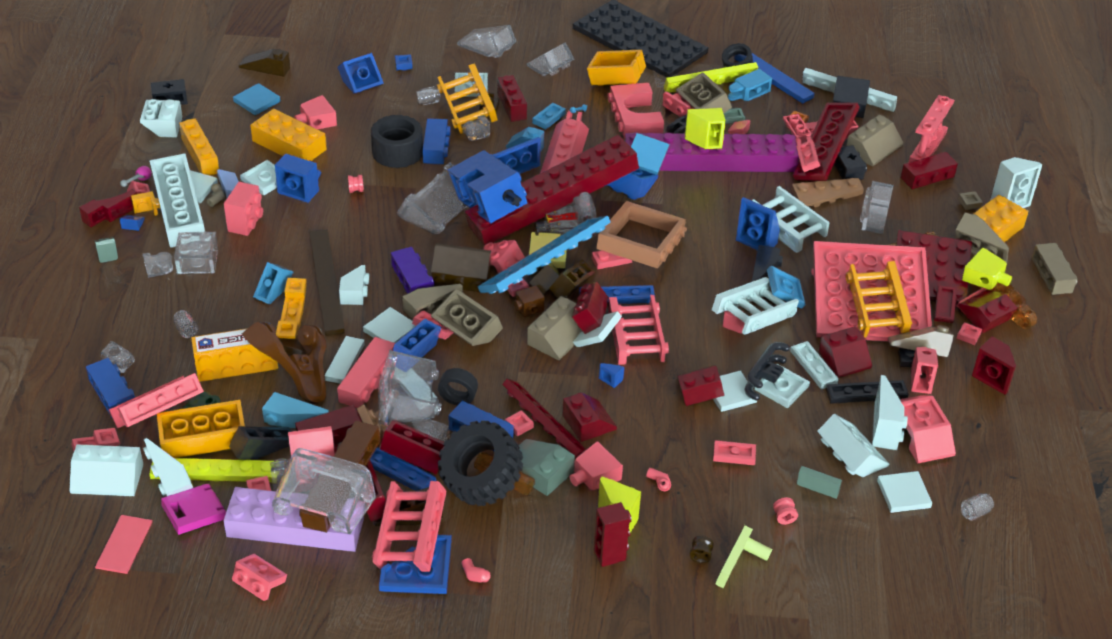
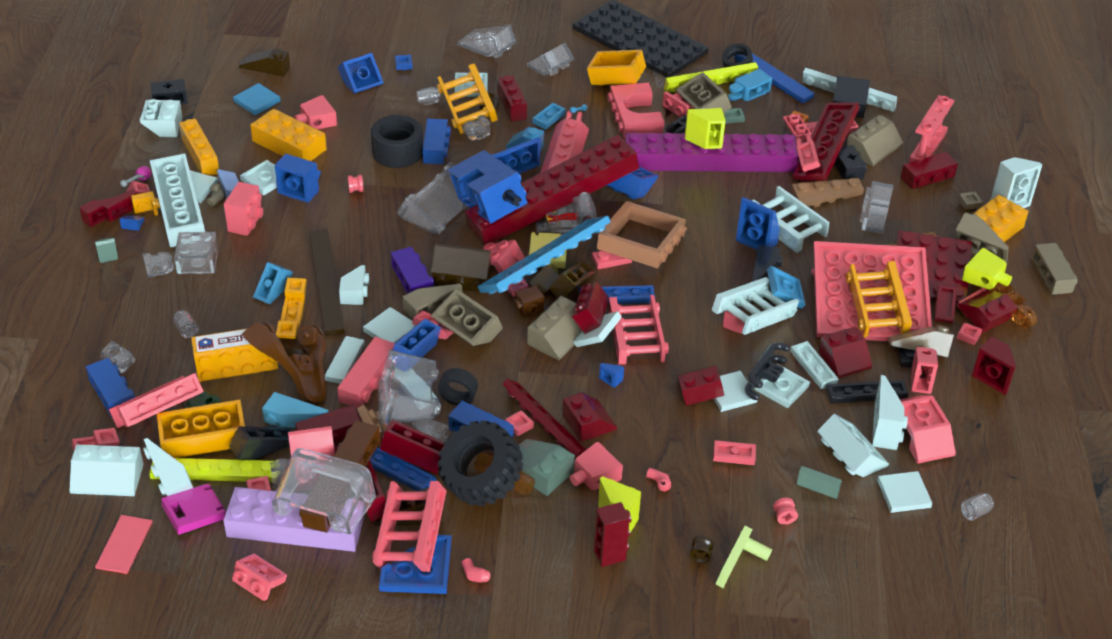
dark azure tile [631,133,669,175] -> none
coral slope [728,120,750,134] -> none

